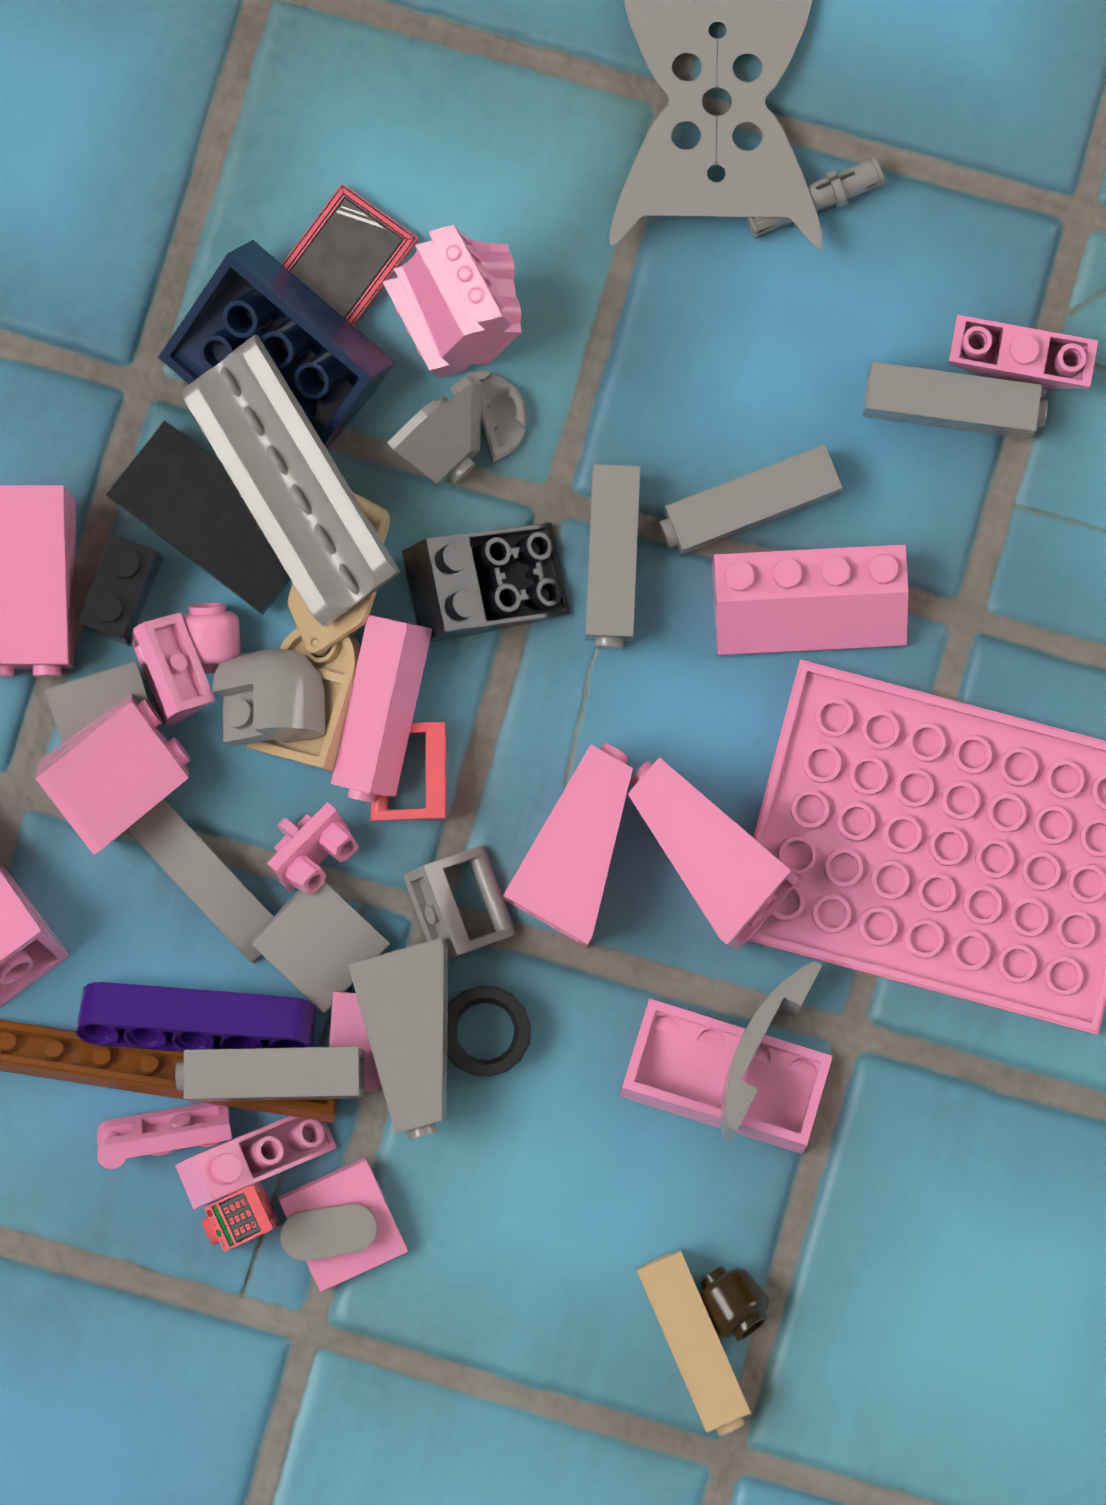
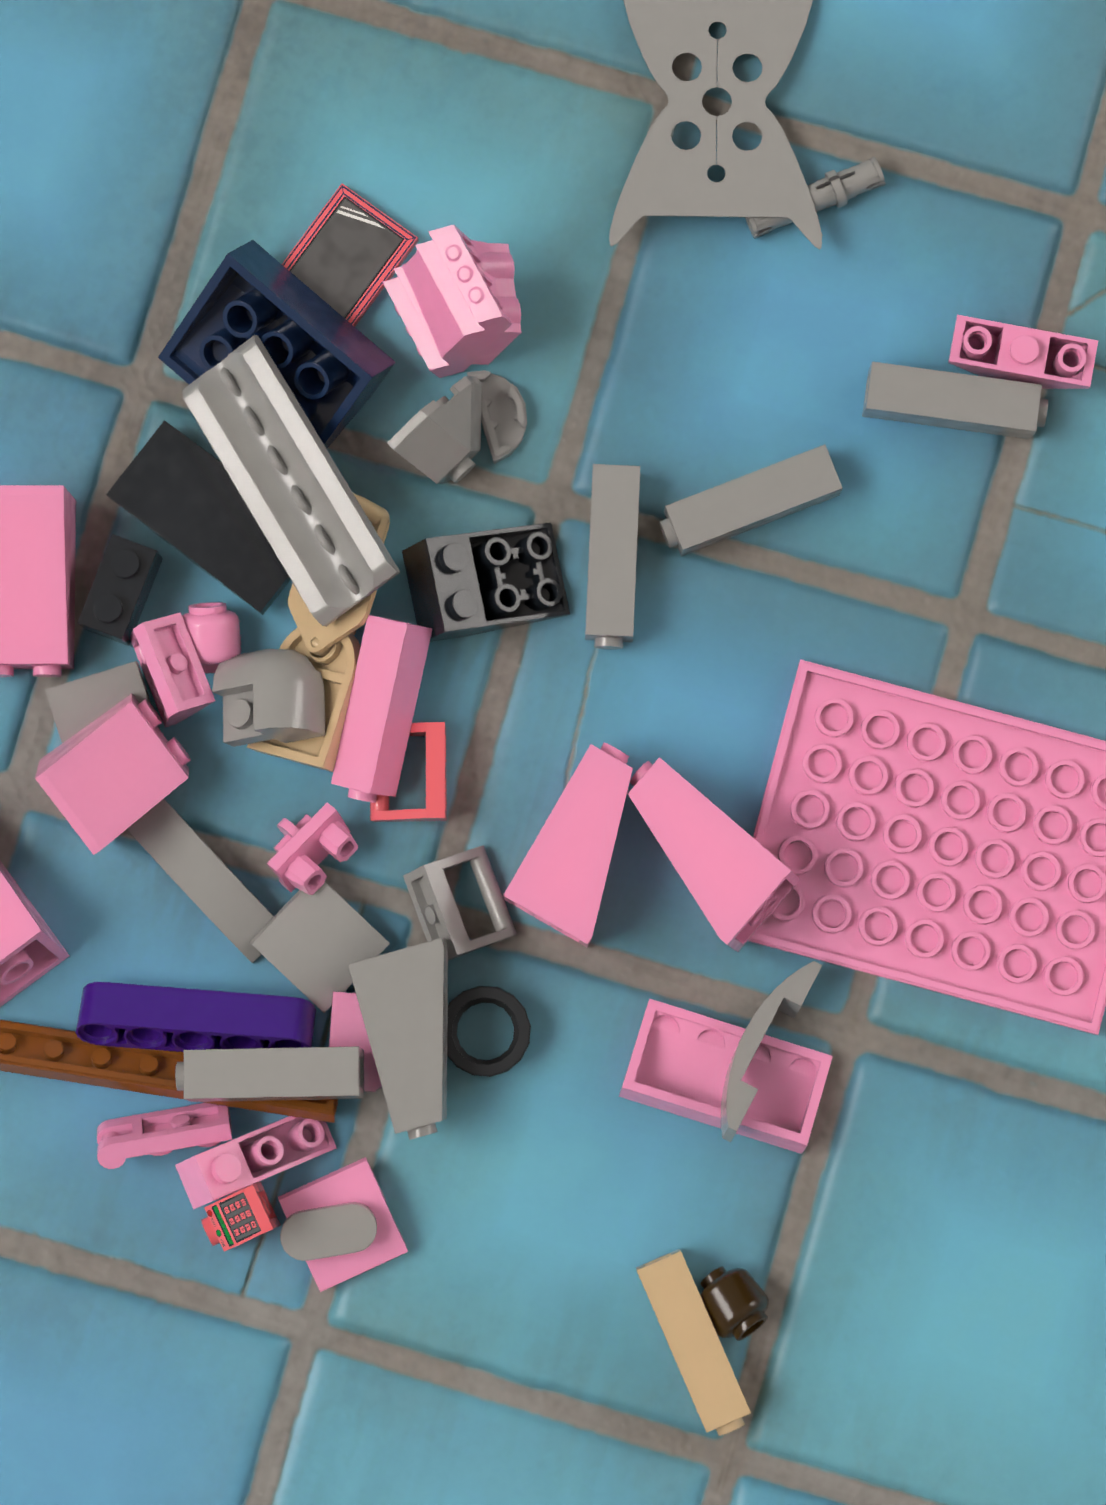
bright pink slope [712,545,908,656] -> none

